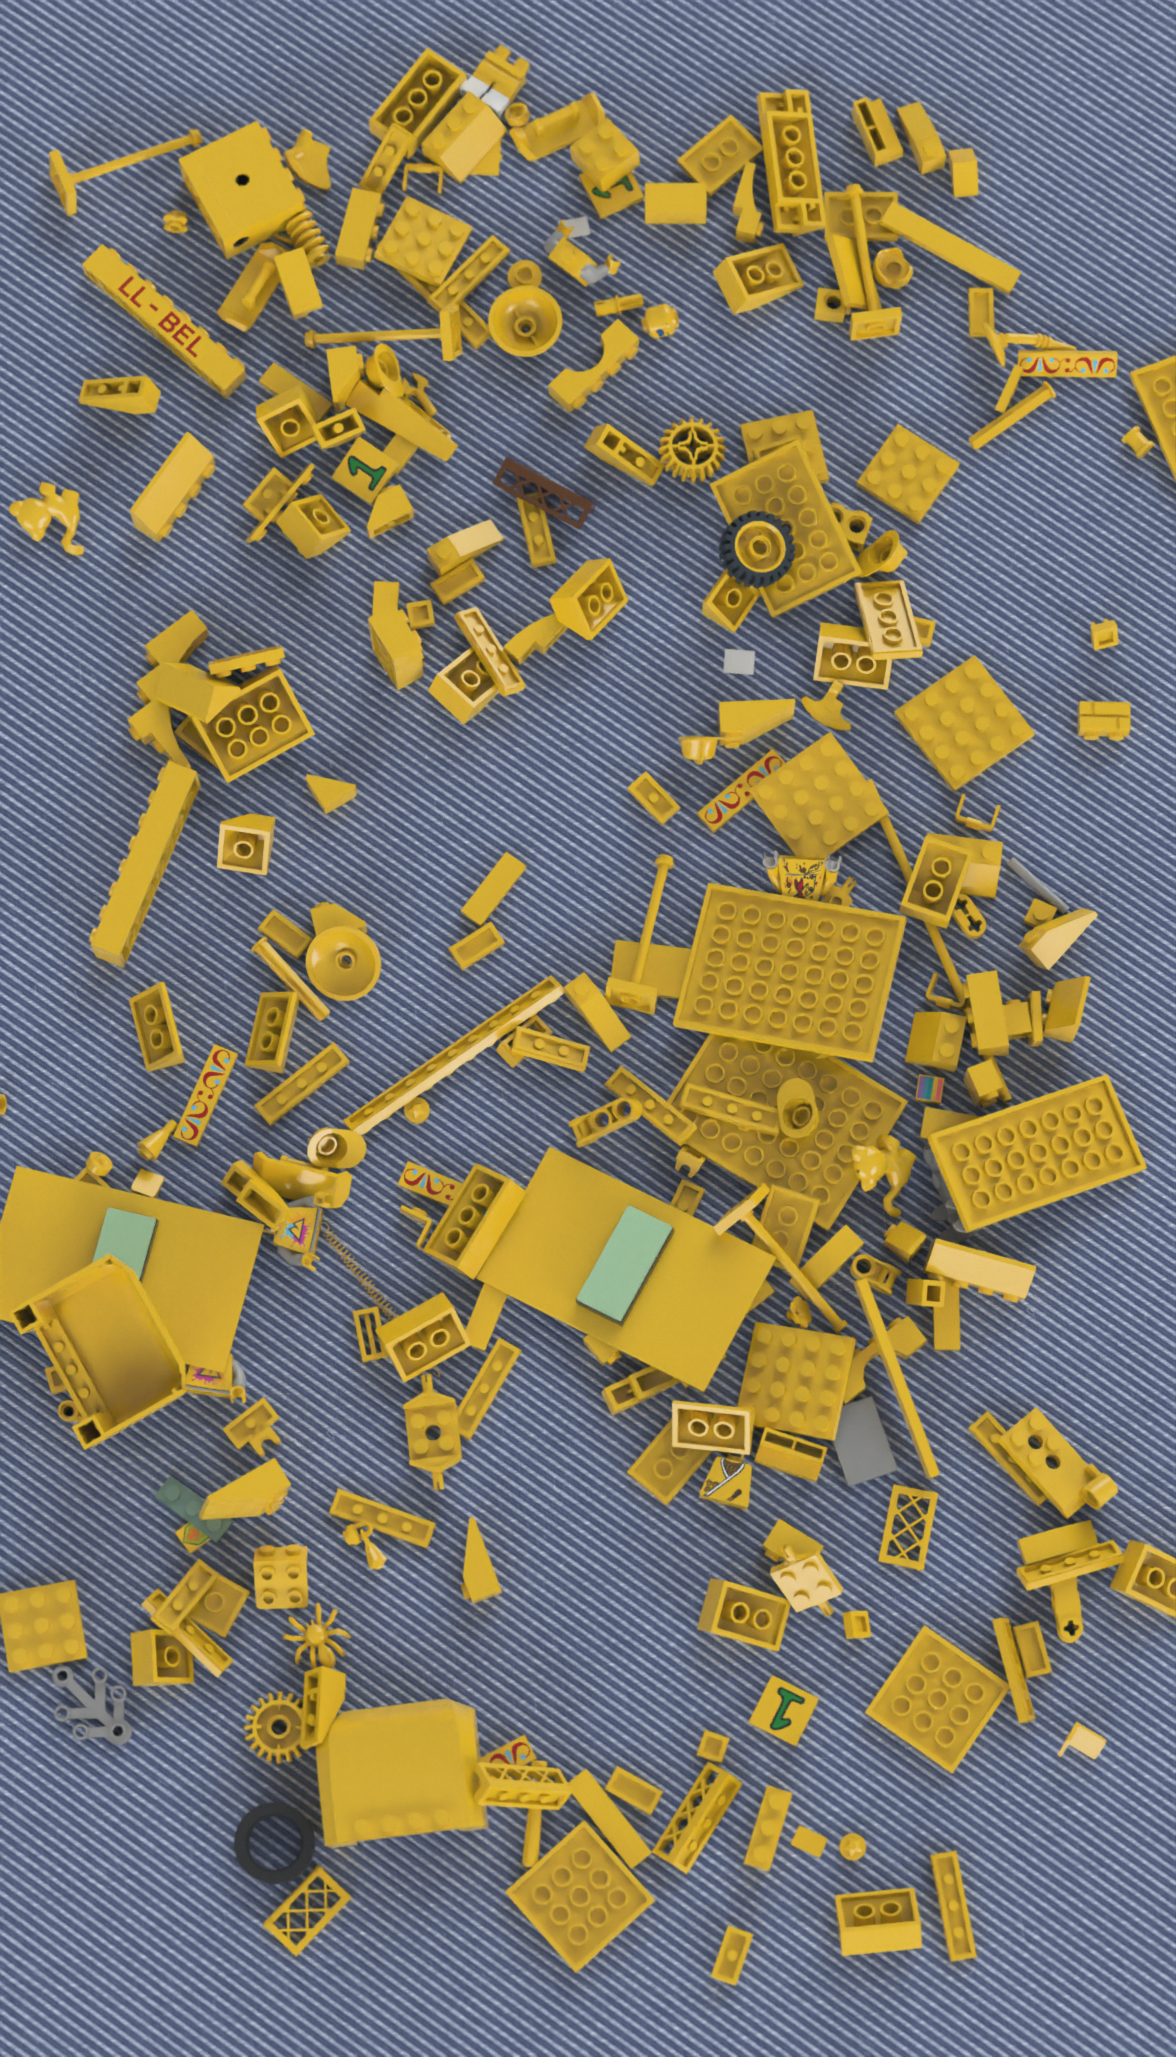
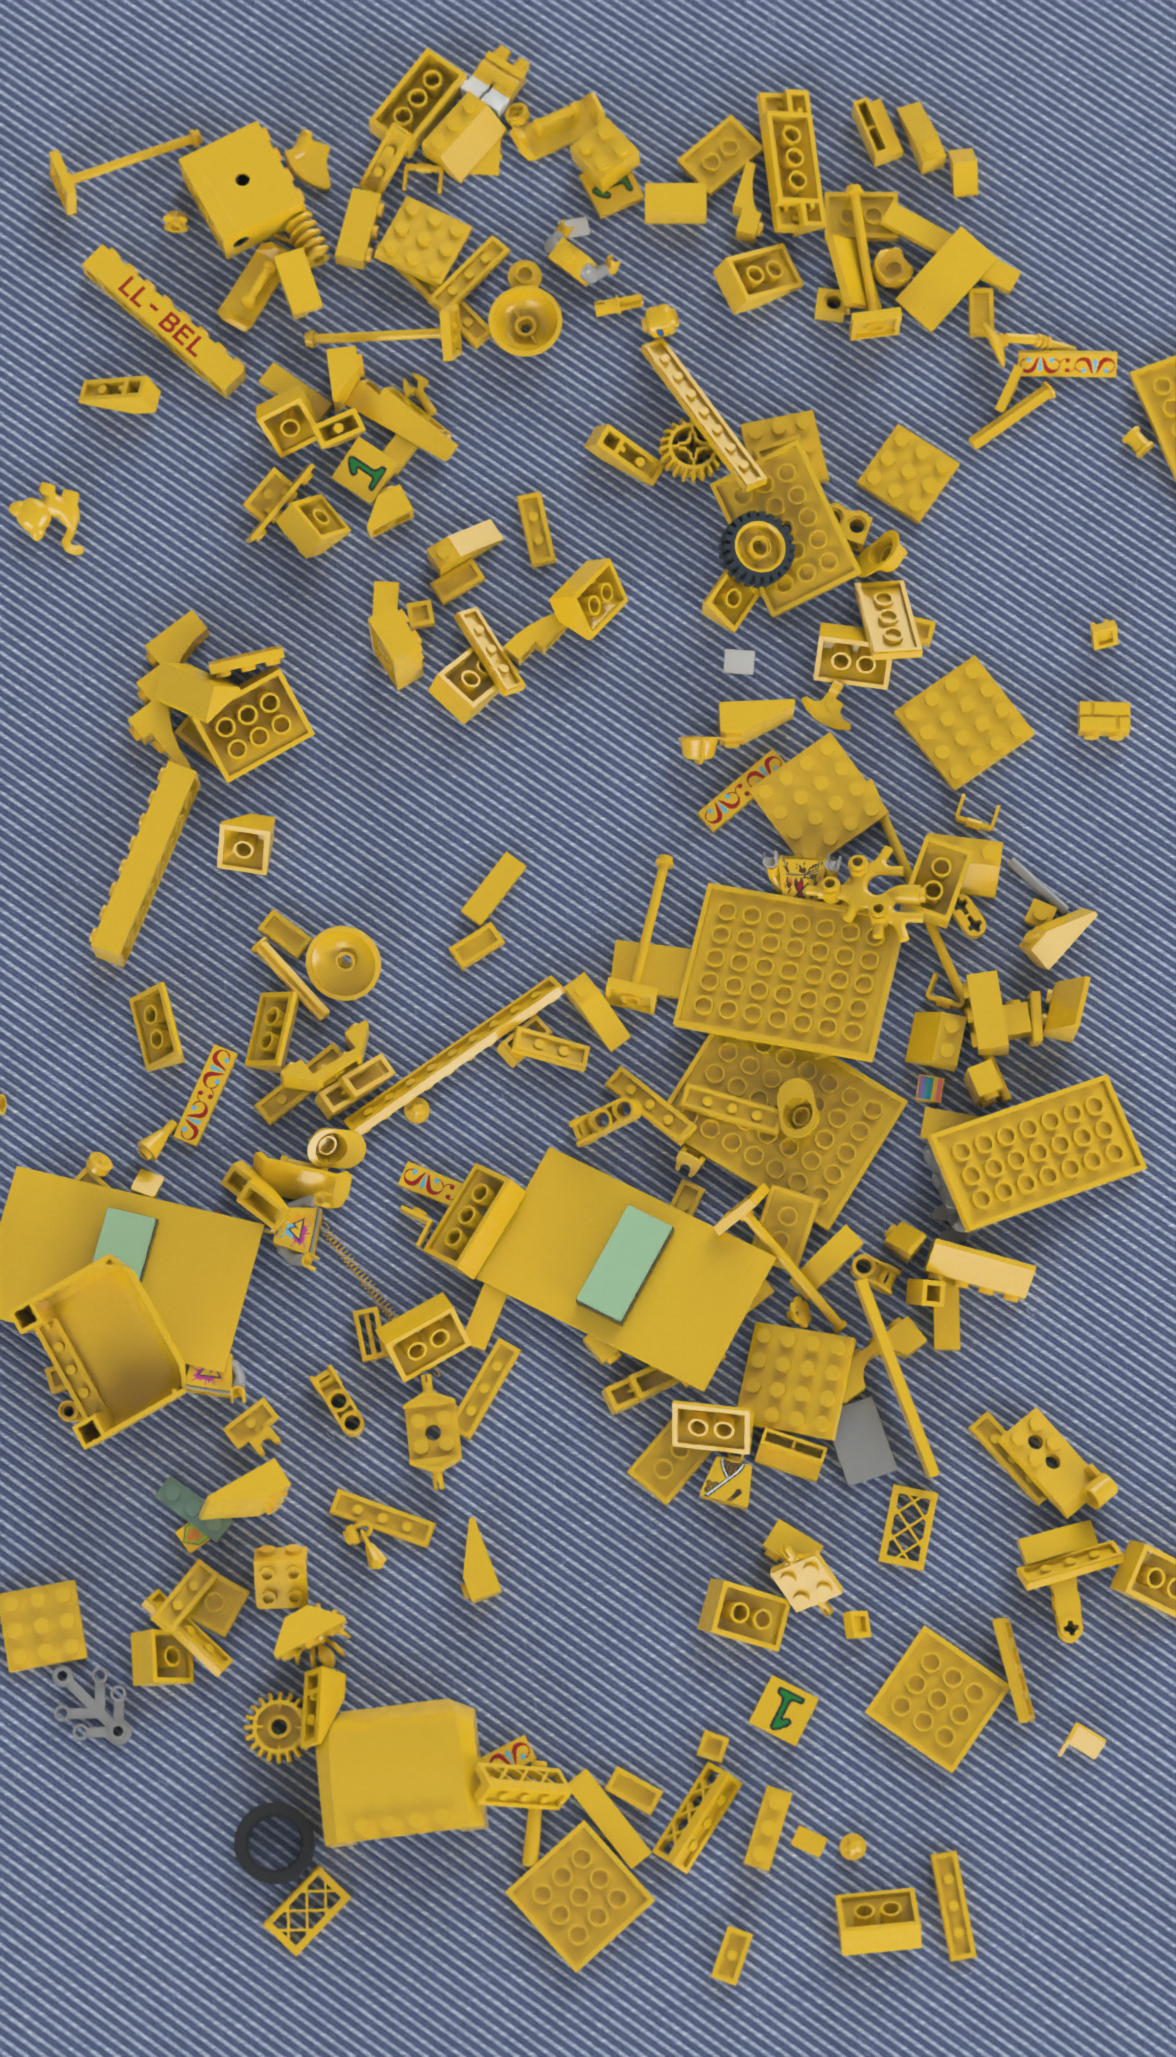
yellow slope [129,432,216,543] -> none
yellow slope [306,774,357,814] -> none
yellow slope [310,902,368,936] -> none
yellow piece [365,343,404,397] -> none
reddish brown fence [493,457,597,530] -> none
yellow arch [548,319,639,413] -> none
yellow plate [627,771,680,826] -> none
yellow animal [851,1134,917,1218] -> none
yellow tile [1012,1620,1052,1679] -> none
none -> yellow slope [273,1605,347,1662]
none -> yellow slope [280,1020,369,1092]
none -> yellow piece [308,1364,365,1437]
none -> yellow slope [314,1053,396,1121]
none -> yellow tile [641,337,767,493]
none -> yellow plant [805,845,926,942]
none -> yellow tile [895,226,998,333]

